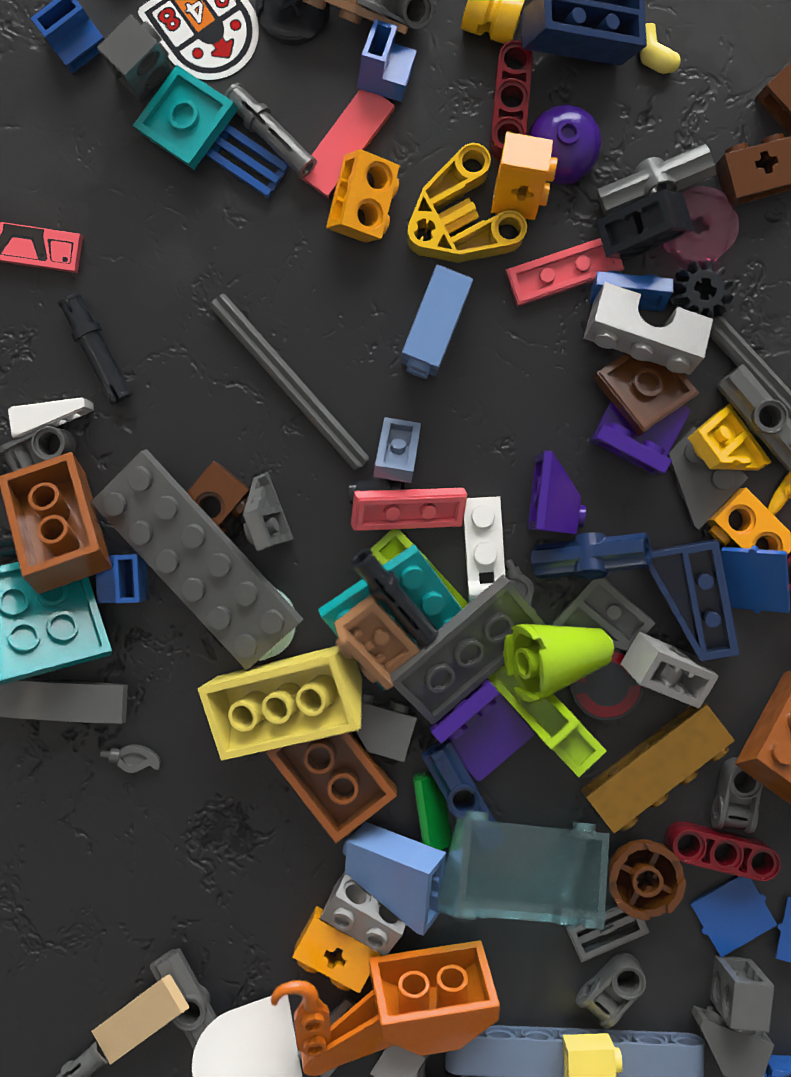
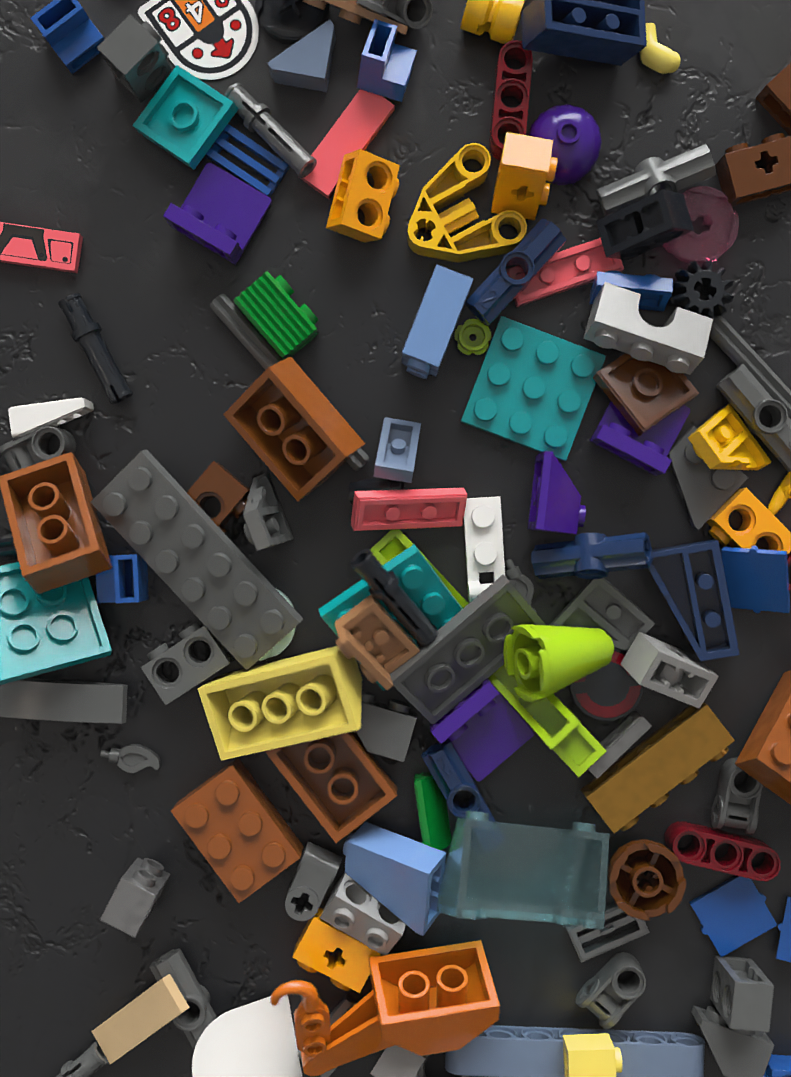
none -> flat silver brick [100,858,171,937]
none -> dark grey brick [141,622,234,706]
none -> dark purple bracket [163,162,272,265]
none -> dark orange brick [171,757,304,903]
none -> dark orange brick [223,356,365,501]
none -> green brick [233,271,319,360]
none -> sand blue slope [267,19,336,92]
none -> dark grey piece [285,841,343,922]
none -> lime plate [454,319,492,355]
none -> teal plate [460,316,606,462]
none -> dark blue piece [465,218,567,326]
none -> flat silver tile [588,711,652,779]

